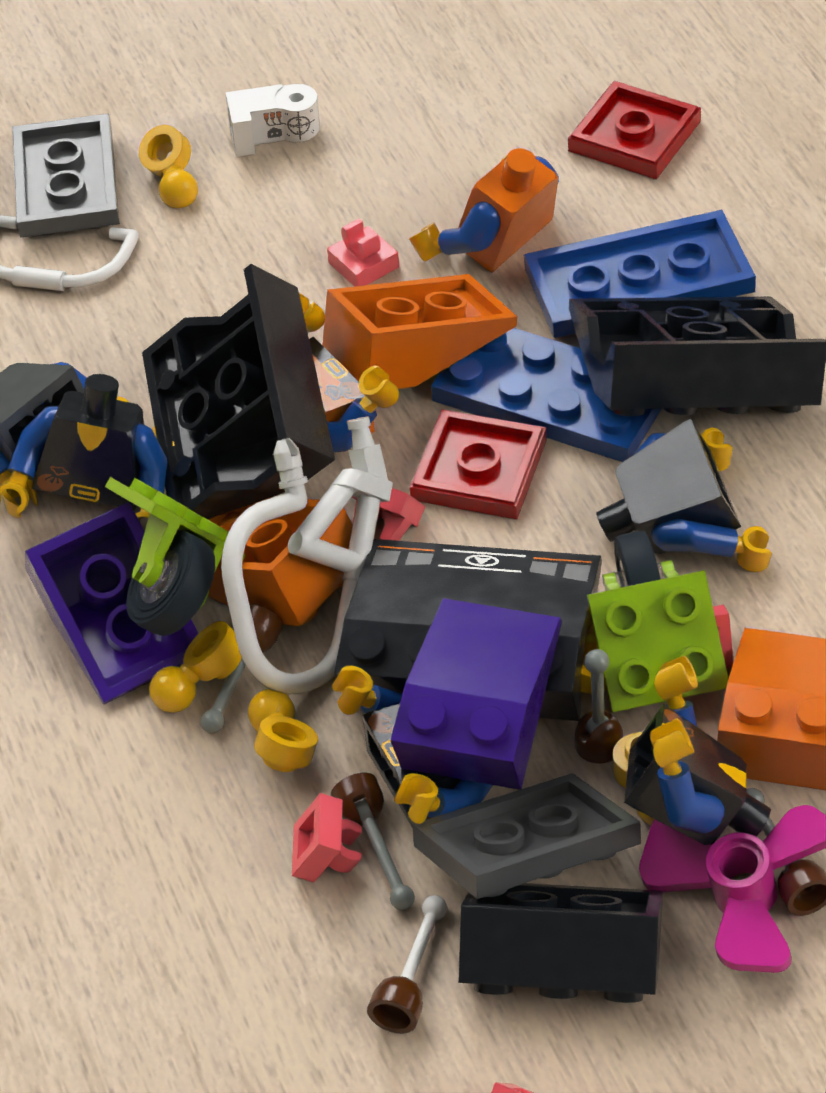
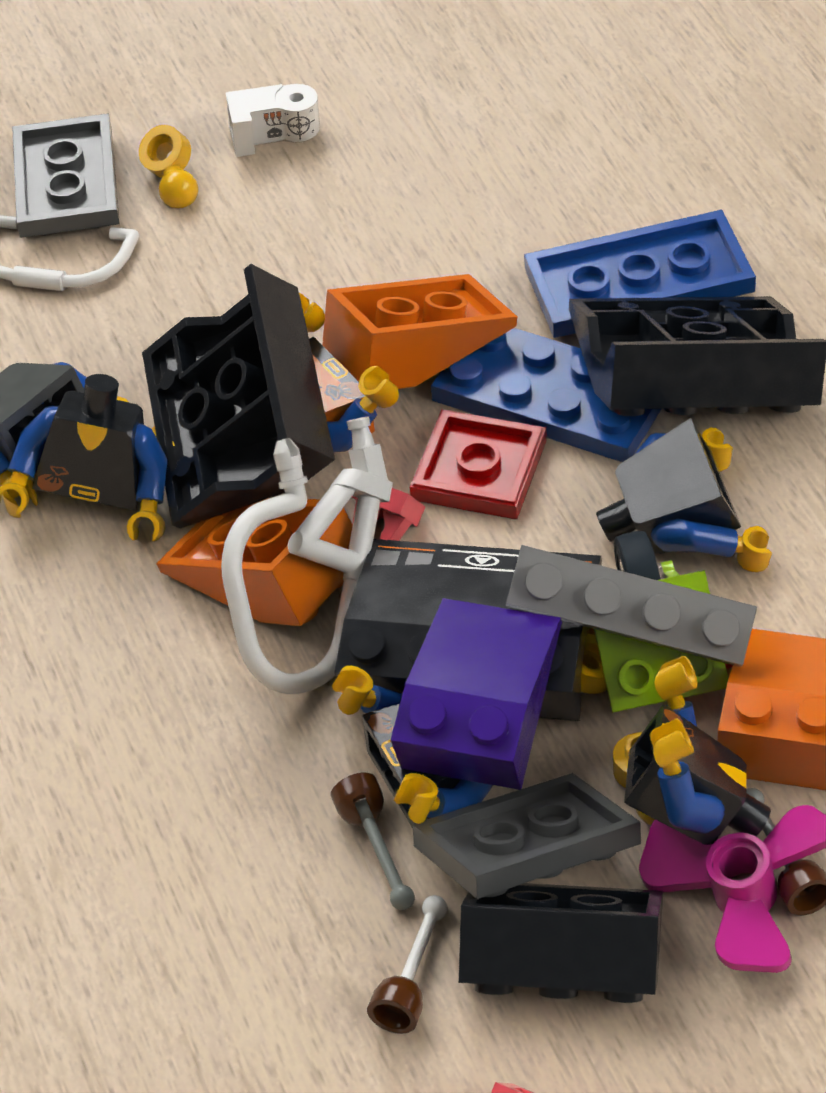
dark purple slope [25,502,199,705] -> none
plate [105,477,246,636] -> none
yellow plate [149,621,242,713] -> none
hinge [200,604,283,733] -> none
yellow plate [248,689,318,772] -> none
coral tile [292,793,362,882] -> none
coral tile [327,218,399,286] -> none
orange torso [409,148,559,273] -> none
red tile [568,81,701,180] -> none
hinge [575,649,623,764] -> none
none -> light grey plate [506,545,757,667]

